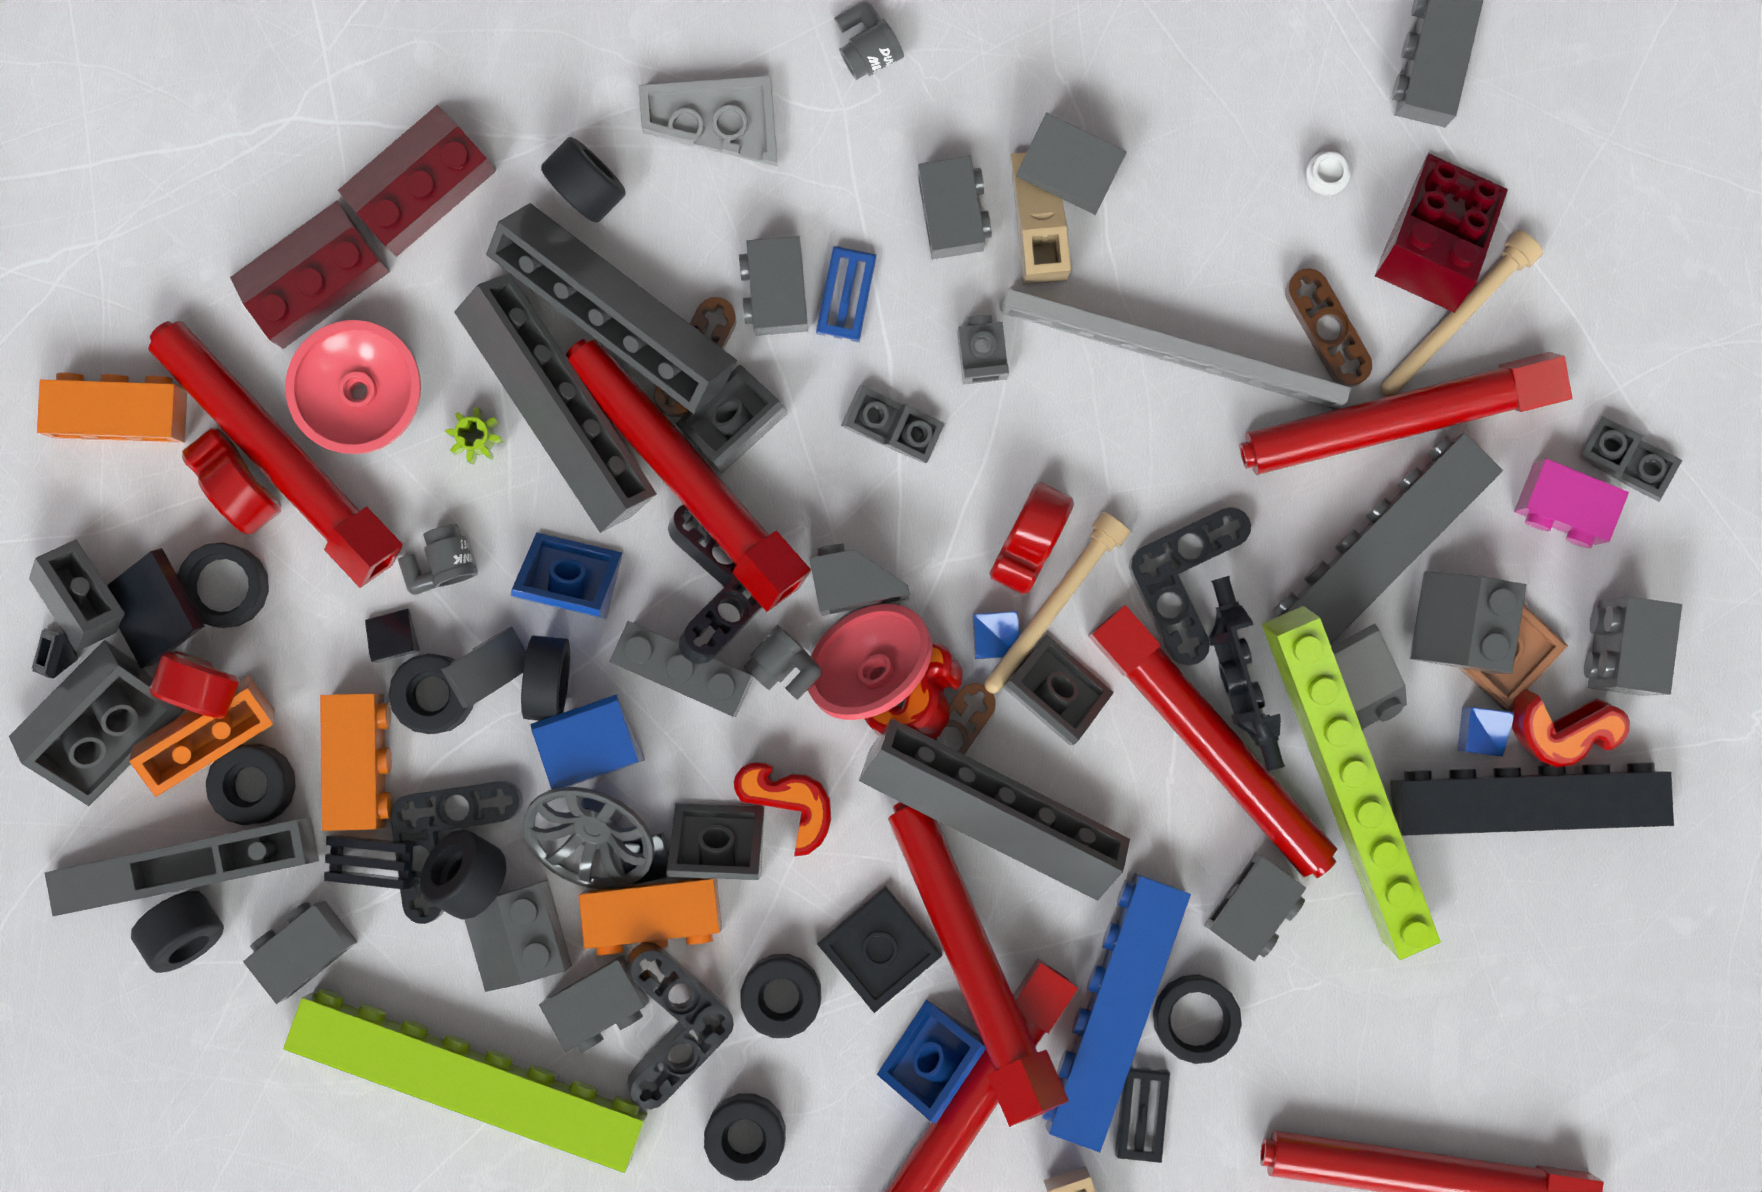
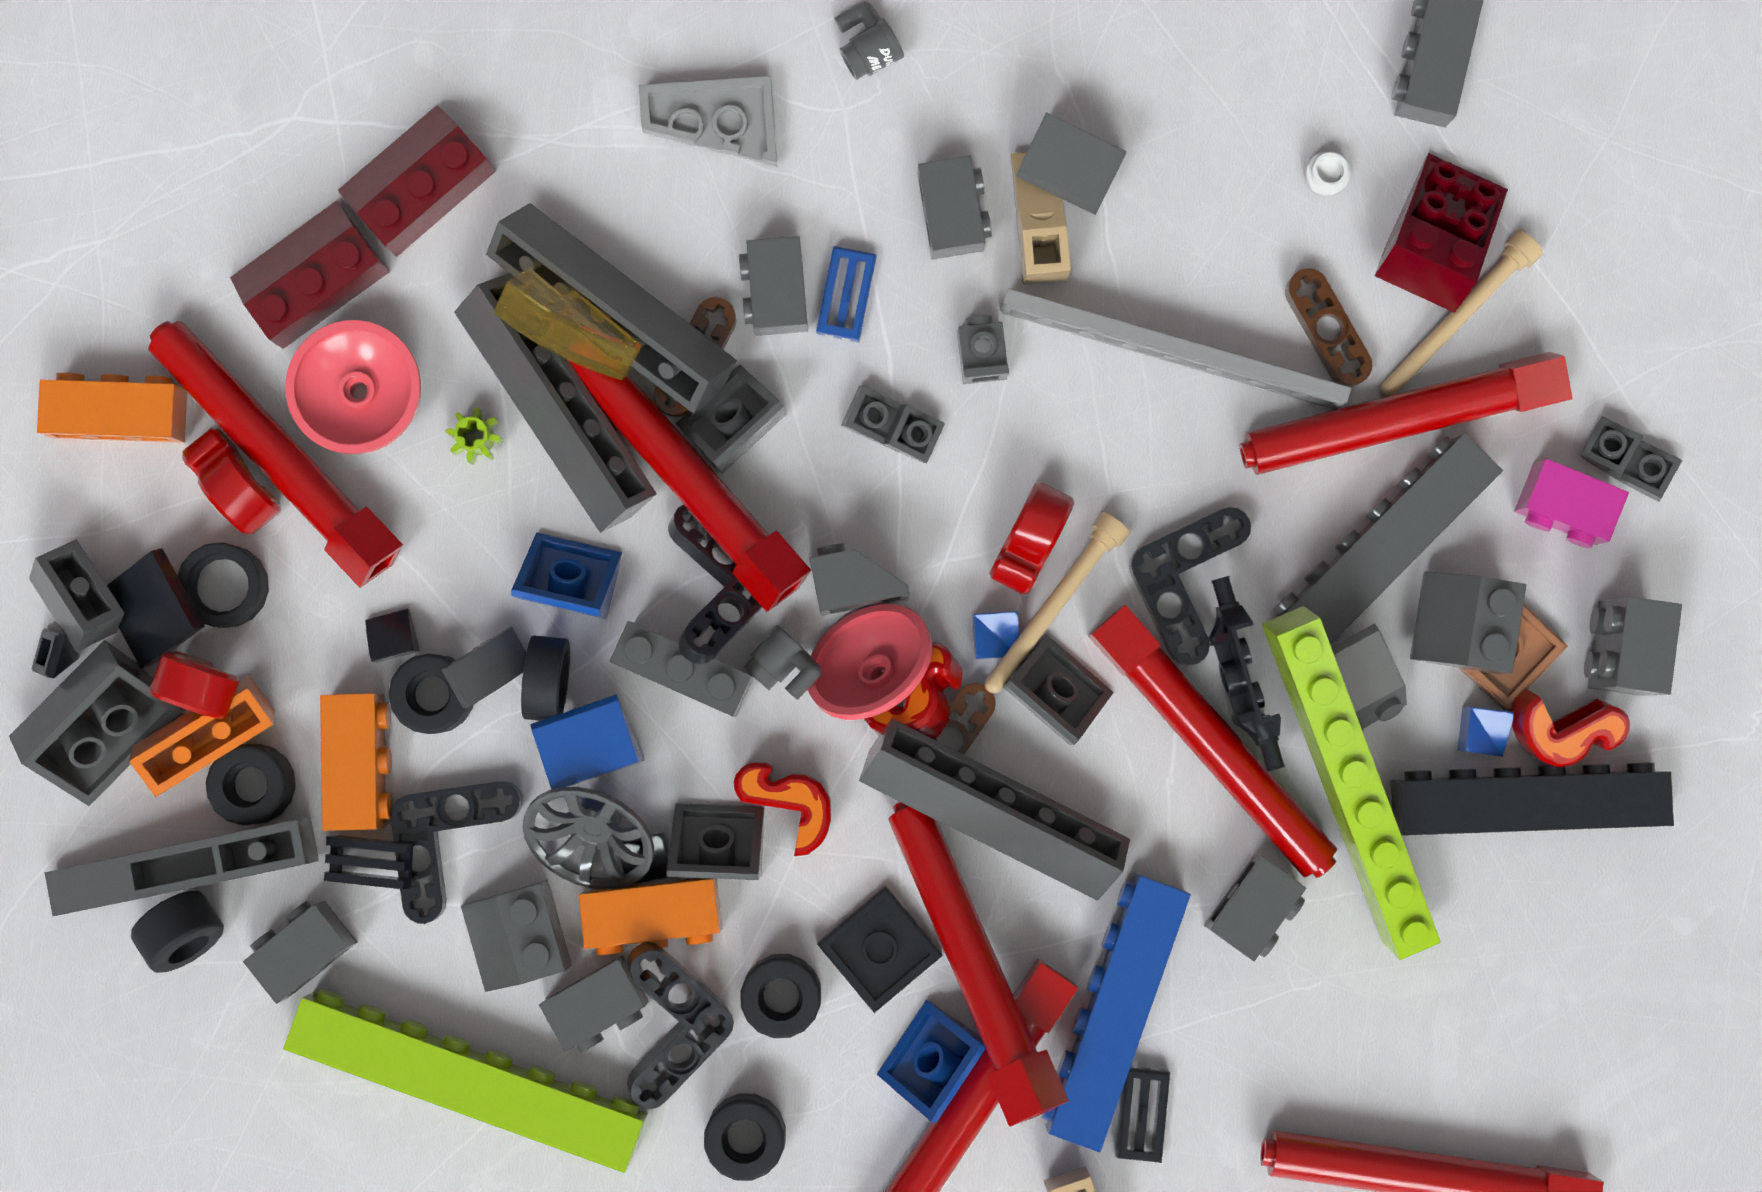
dark grey piece [398,524,478,595] -> none
black tyre [420,829,507,920] -> none
black tyre [541,137,626,223] -> none
black tyre [1153,974,1242,1064] -> none
none -> clear yellow slope [493,268,642,380]

